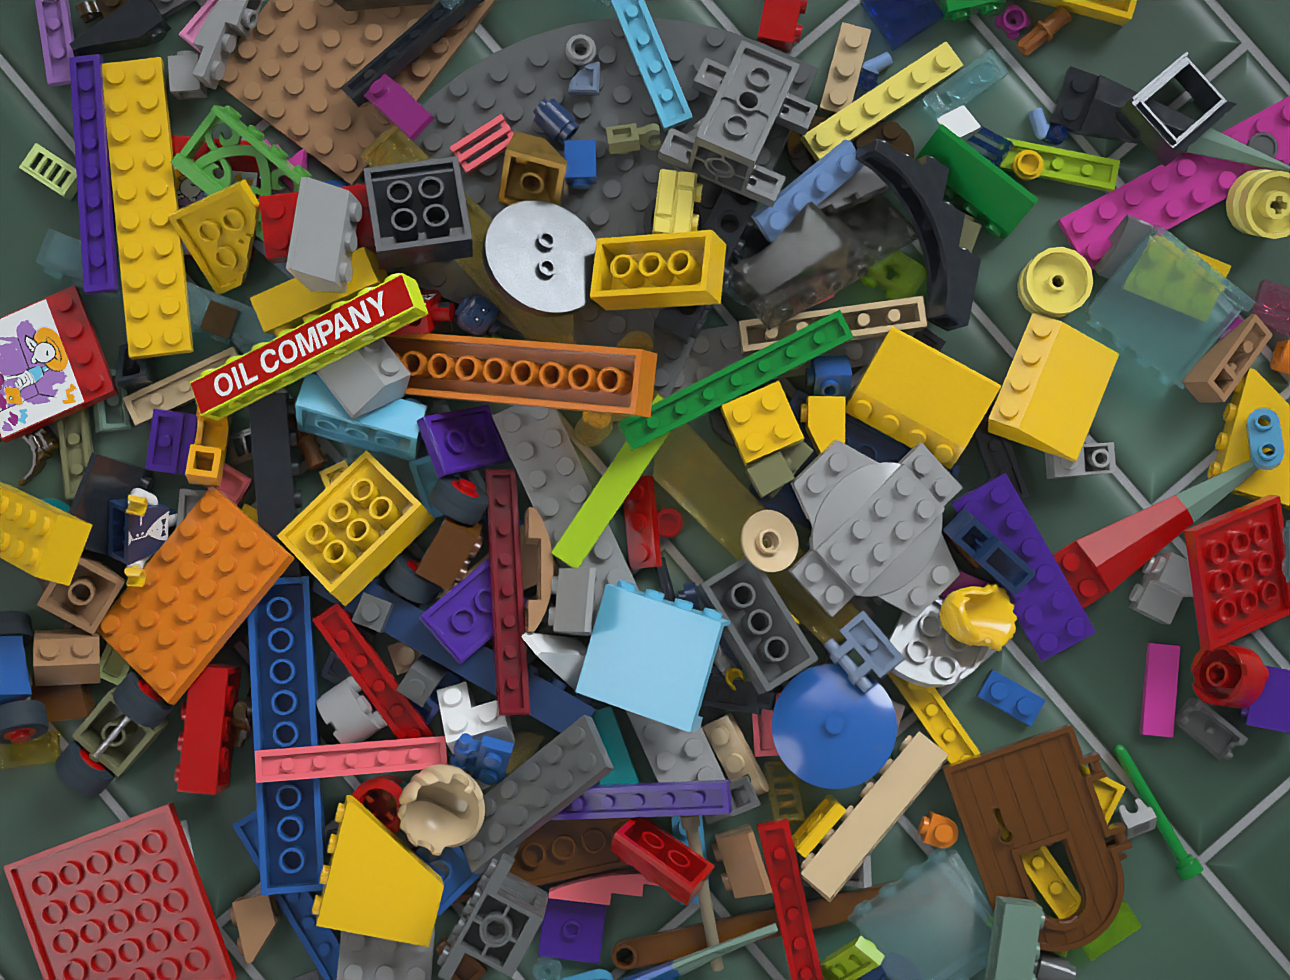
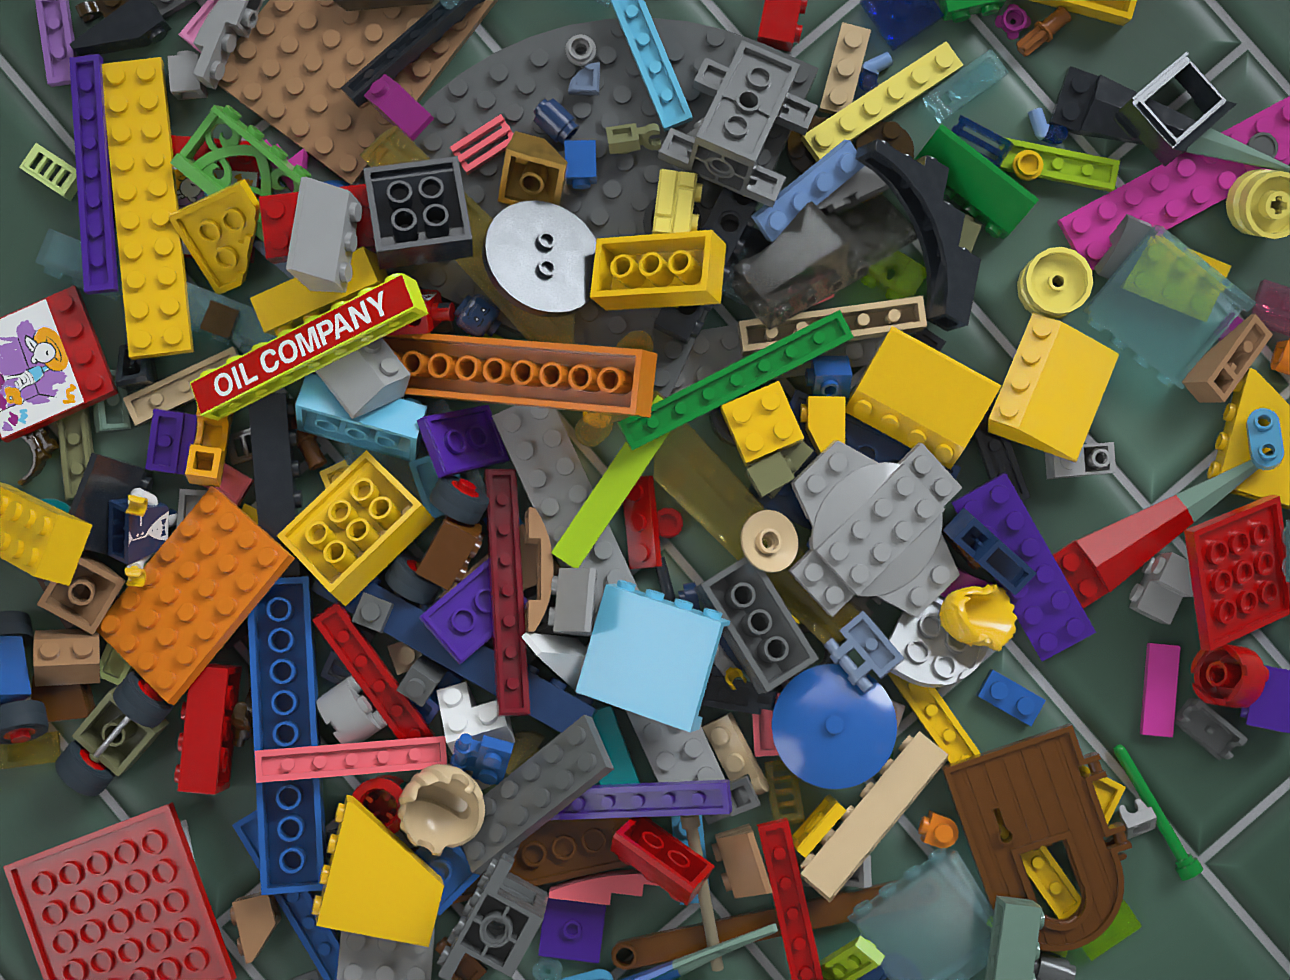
white slope [937,105,982,141] -> none

